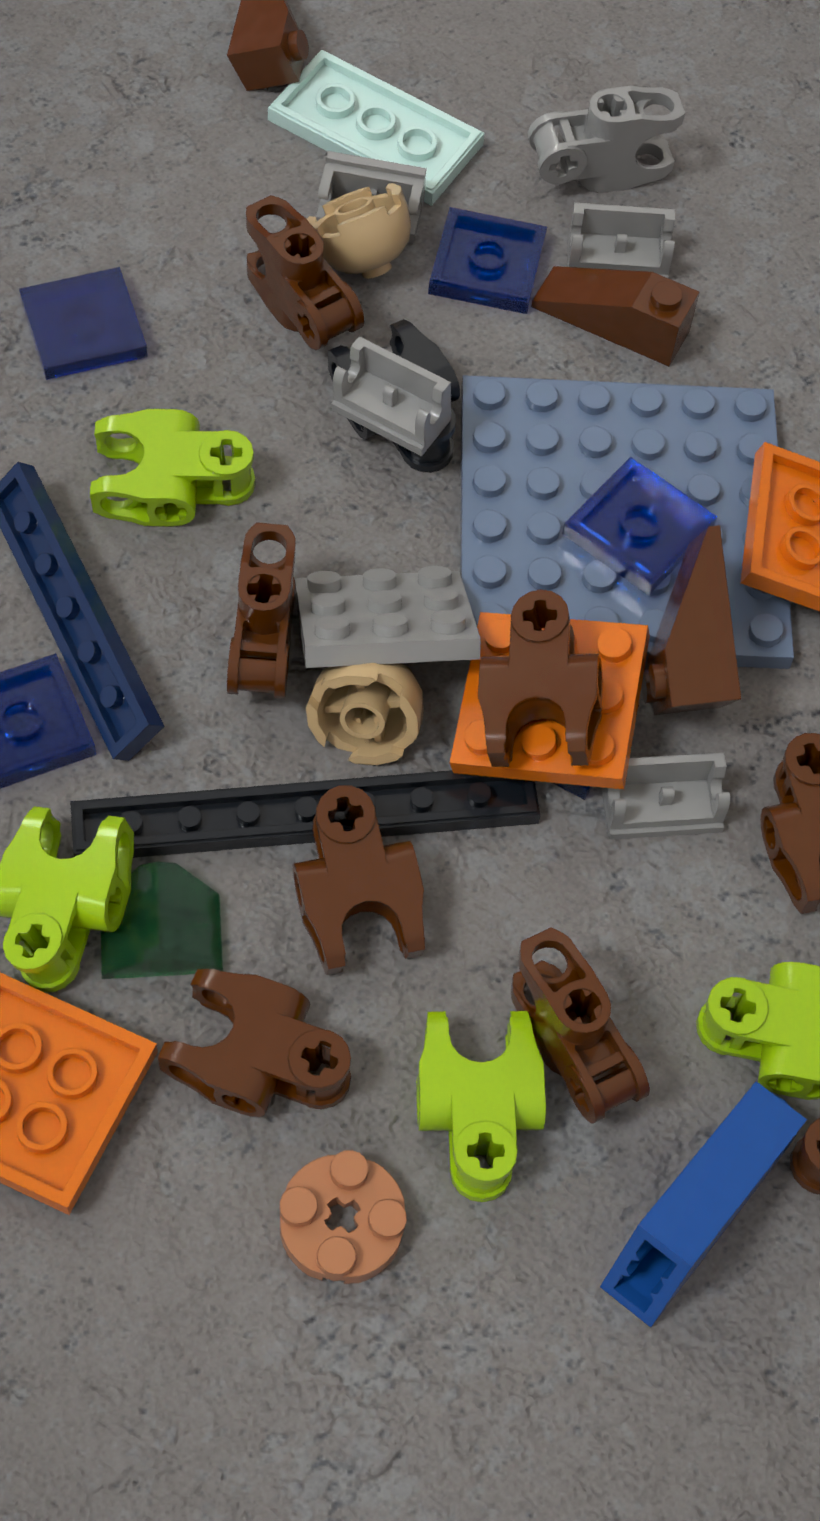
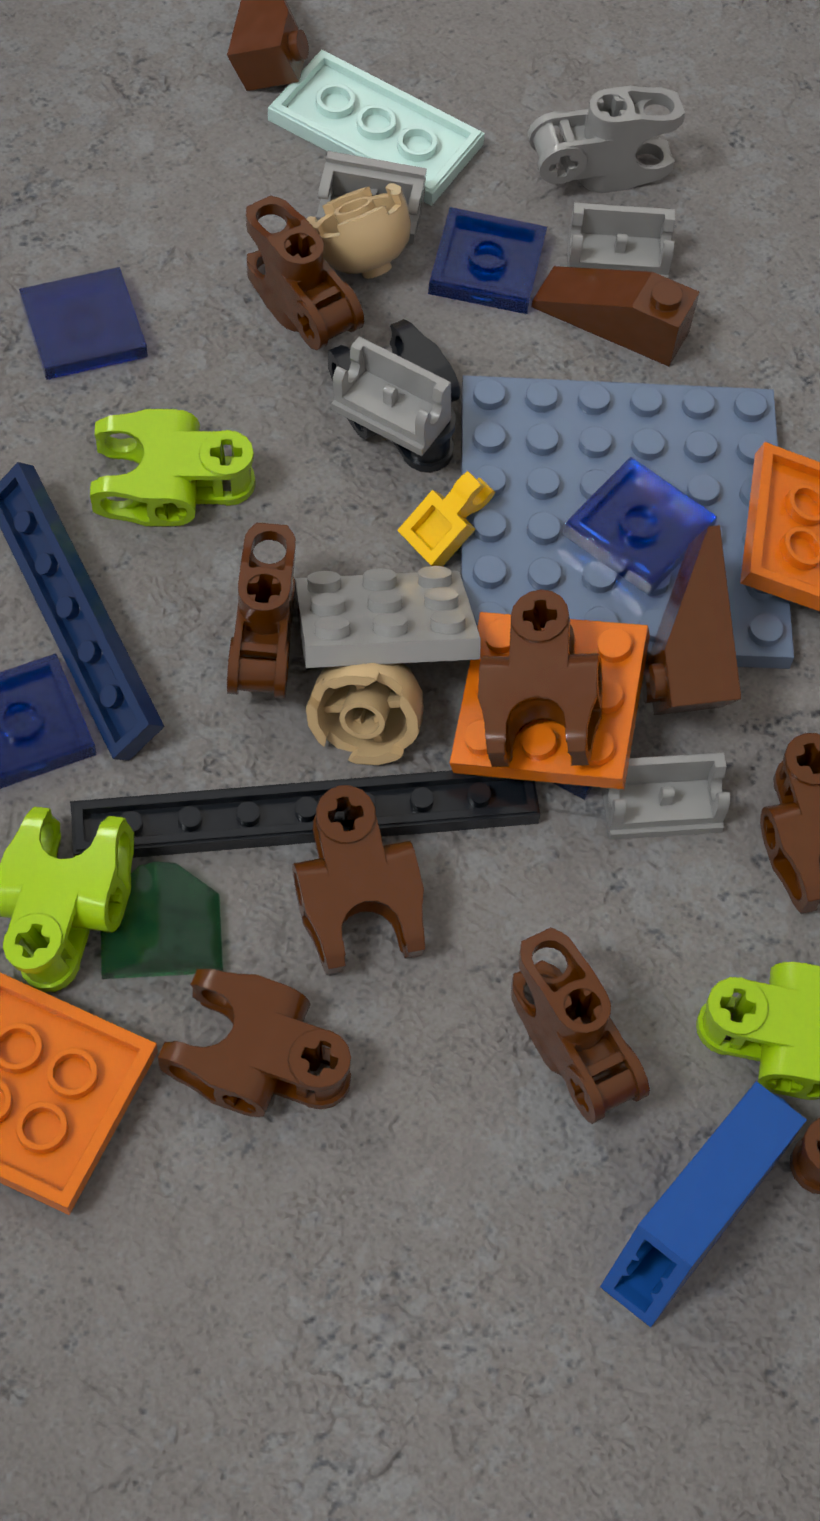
nougat plate [280,1150,407,1284] -> none
lime piece [416,1011,546,1202] -> none
none -> yellow plate [397,471,495,567]

